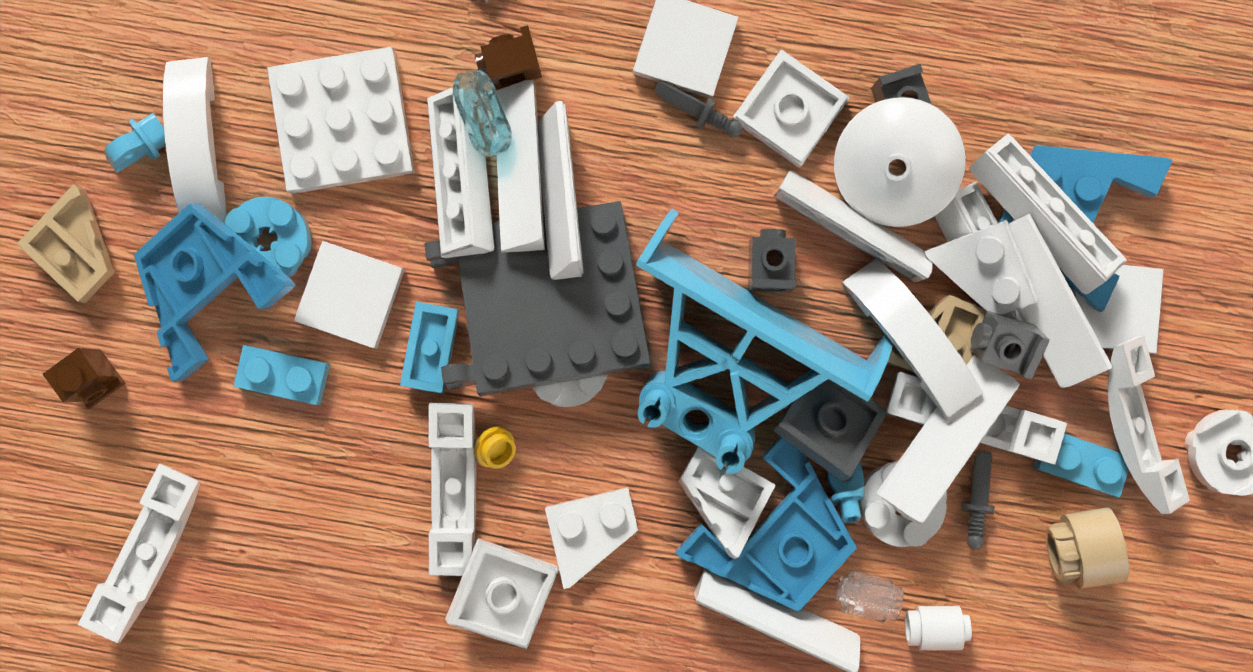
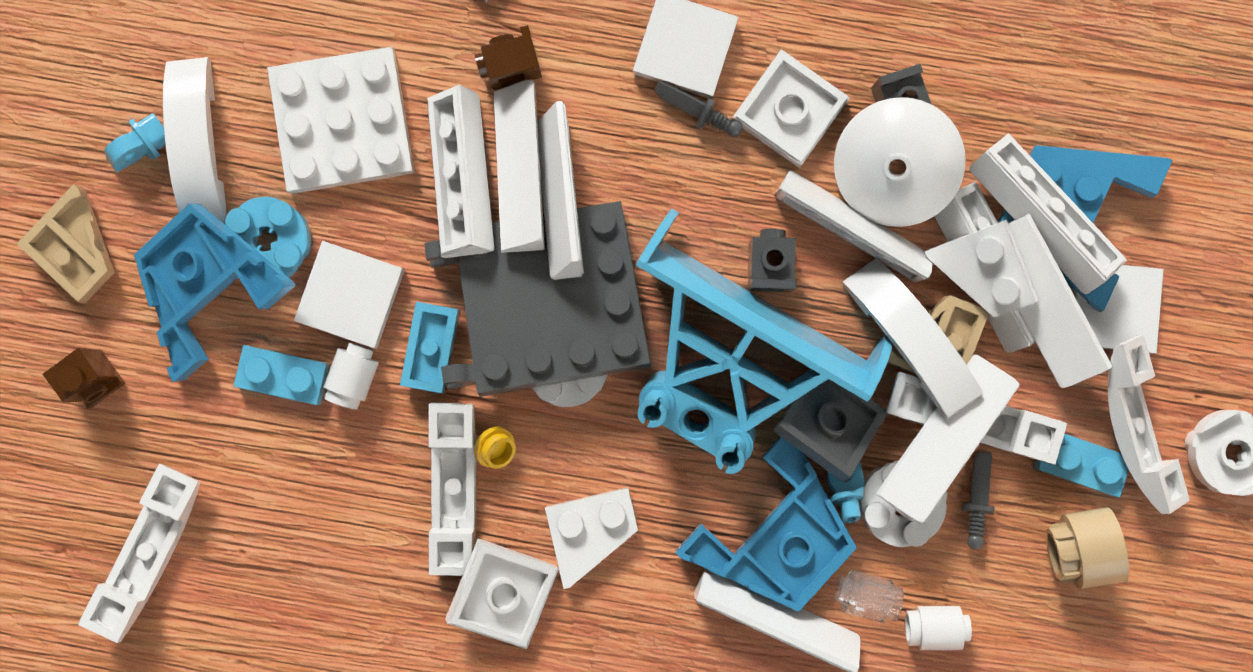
clear light blue plate [453,70,512,157] -> none
white wing [678,446,775,559] -> none
dark grey brick [970,311,1050,379] -> none
none -> white brick [324,343,379,410]

